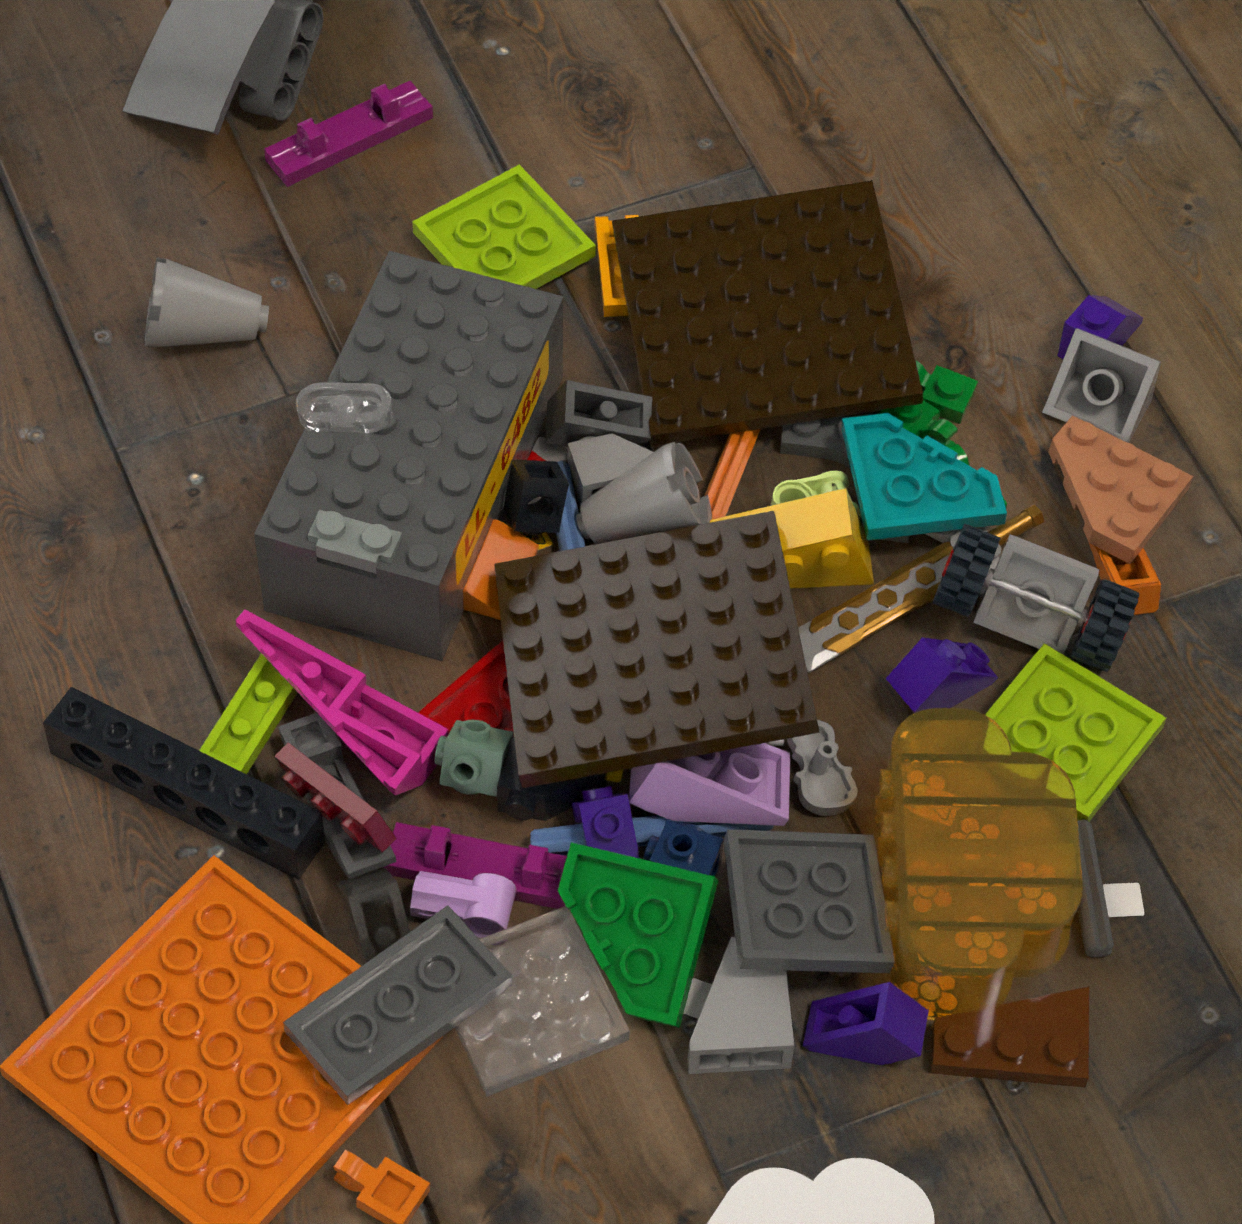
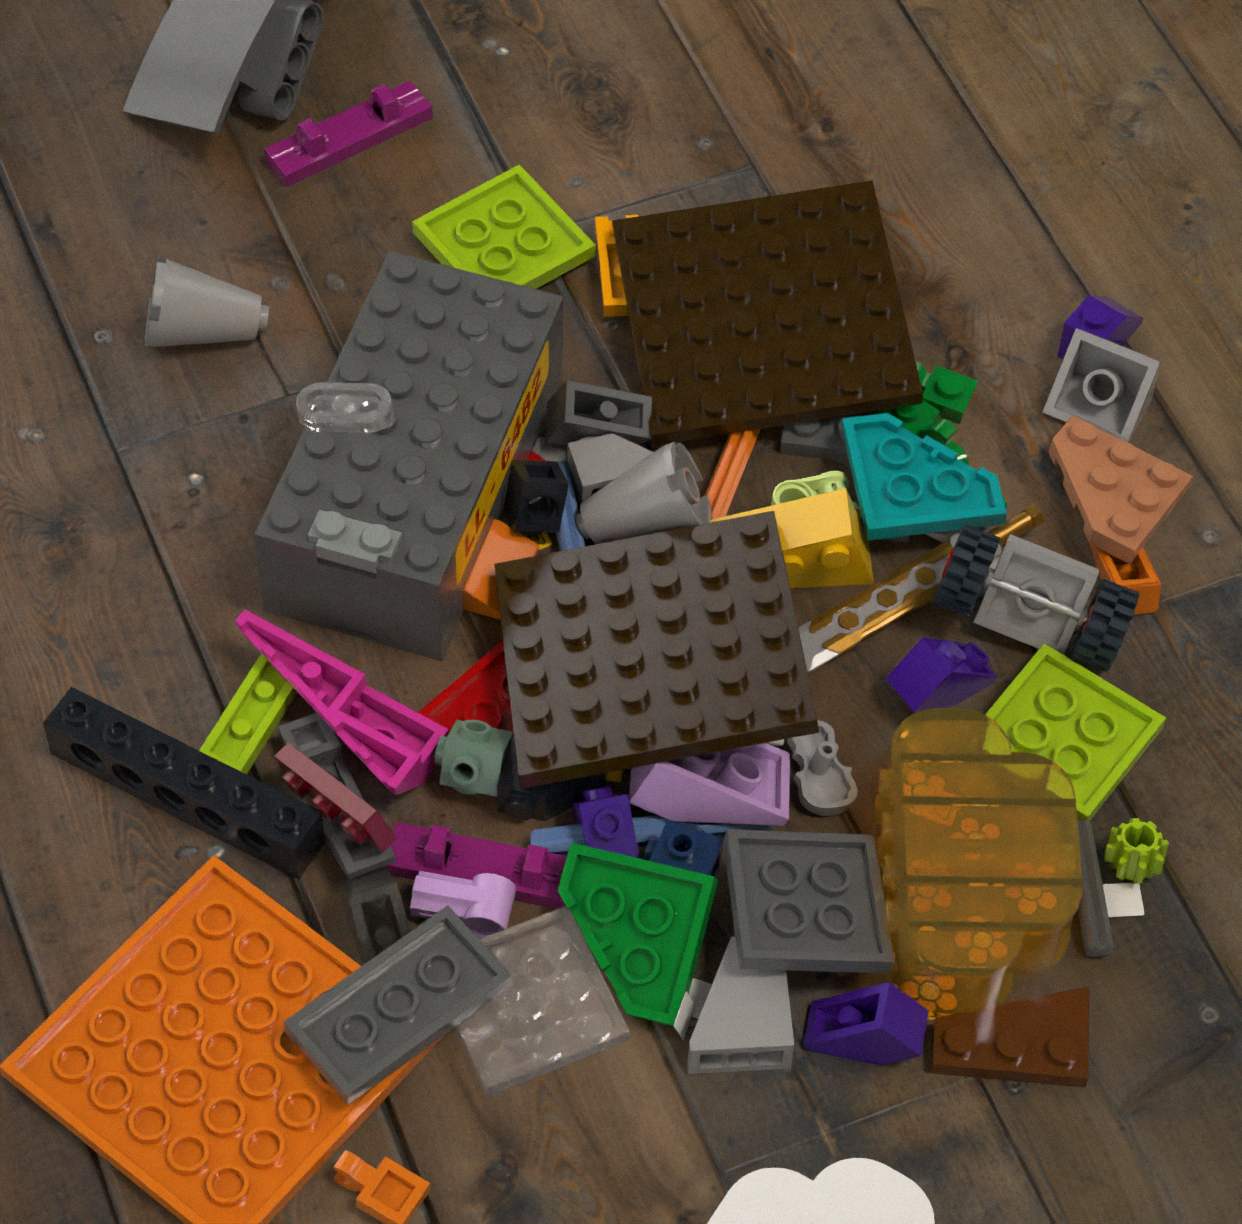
none -> white sticker [674,991,695,1039]
none -> lime gear [1104,818,1169,884]

